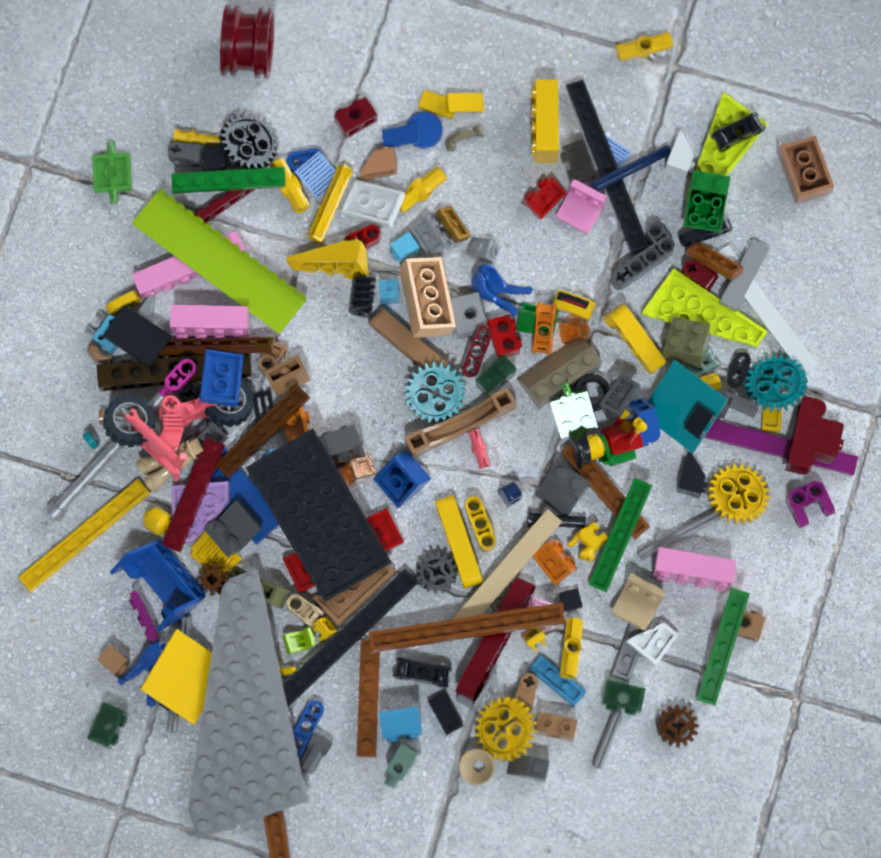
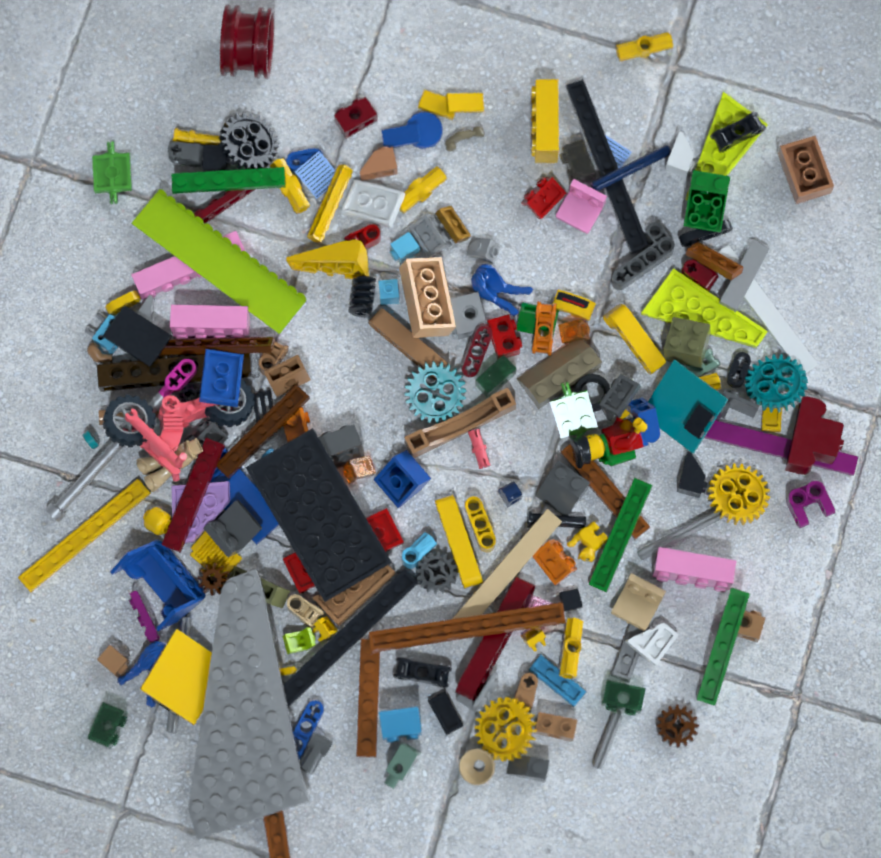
none -> medium azure piece [402,532,437,569]

